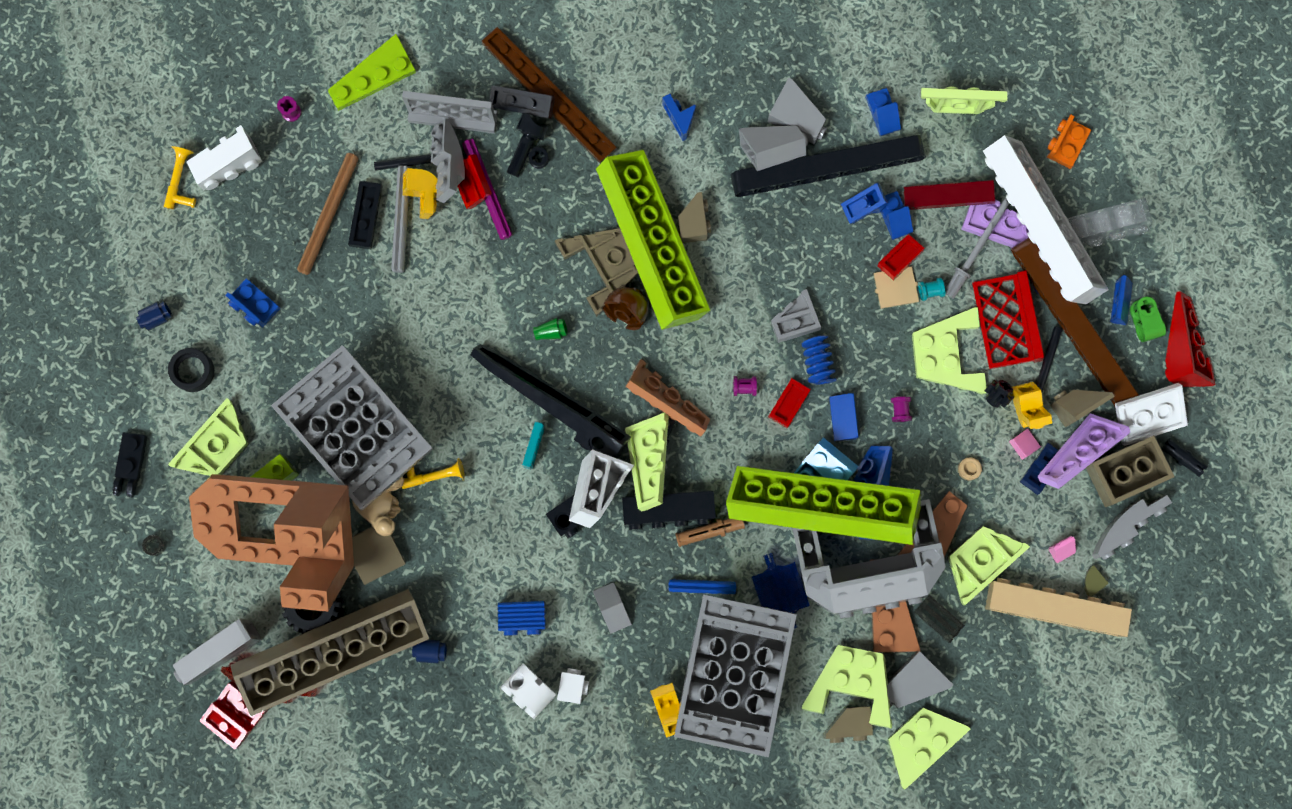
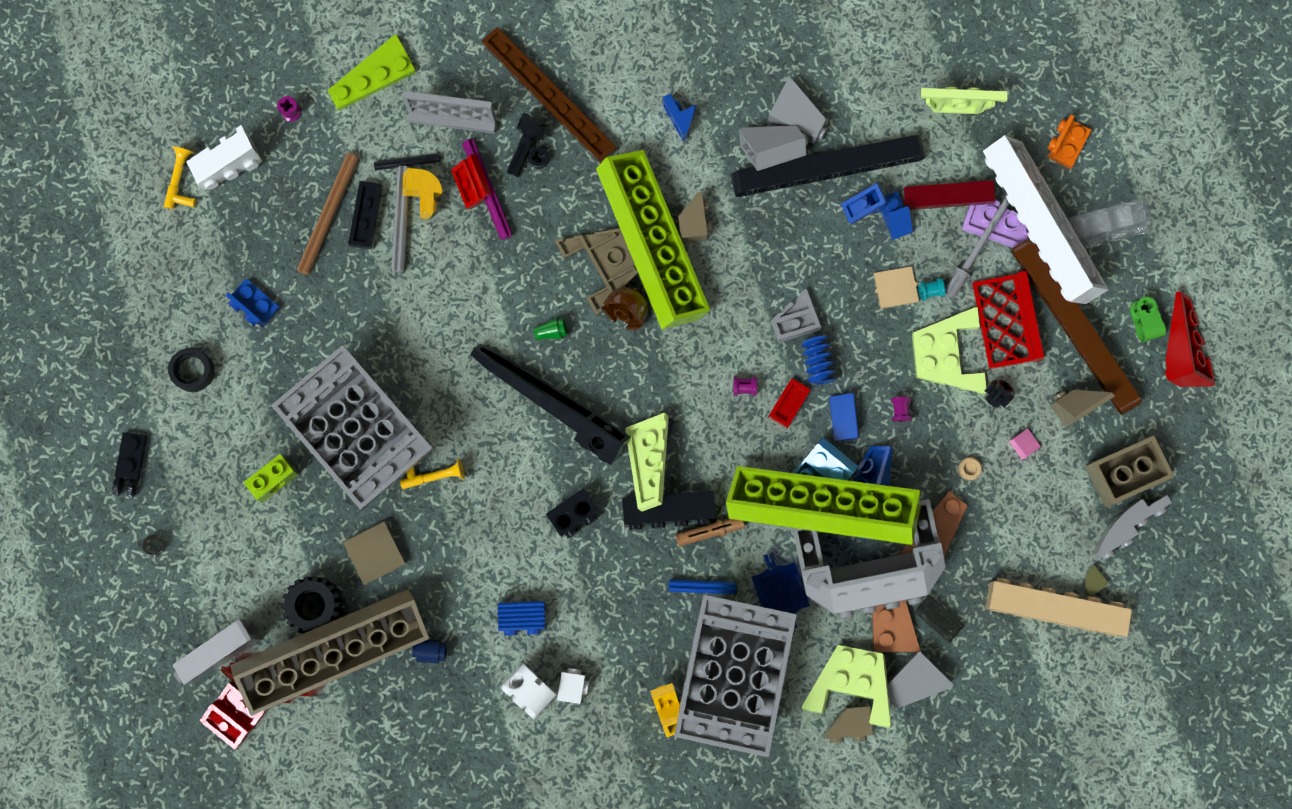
dark blue brick [136,301,172,331] -> none
yellowish green wing [168,398,249,476] -> none
nougat bracket [189,474,354,612] -> none
tan head [352,476,404,537] -> none
light grey slope [430,118,465,203] -> none
black plate [489,85,555,118] -> none
teal tile [522,422,545,470] -> none
white wedge [569,450,634,528] -> none
light grey slope [593,582,632,634] -> none
nougat wing [626,359,710,436] -> none
blue slope [865,88,901,136] -> none
red tile [877,234,925,281] -> none
yellowish green wing [888,708,970,790] -> none
yellowish green wing [948,526,1030,606] -> none
yellow brick [1012,382,1052,429] -> none
dark blue slope [1019,443,1059,495] -> none
black bar [1036,327,1063,392] -> none
lavender wing [1038,413,1130,489] -> none
bright pink slope [1048,536,1076,563] -> none
blue slope [1110,275,1133,325] -> none
white tile [1115,383,1188,446] -> none
black pin [1161,438,1208,477] -> none

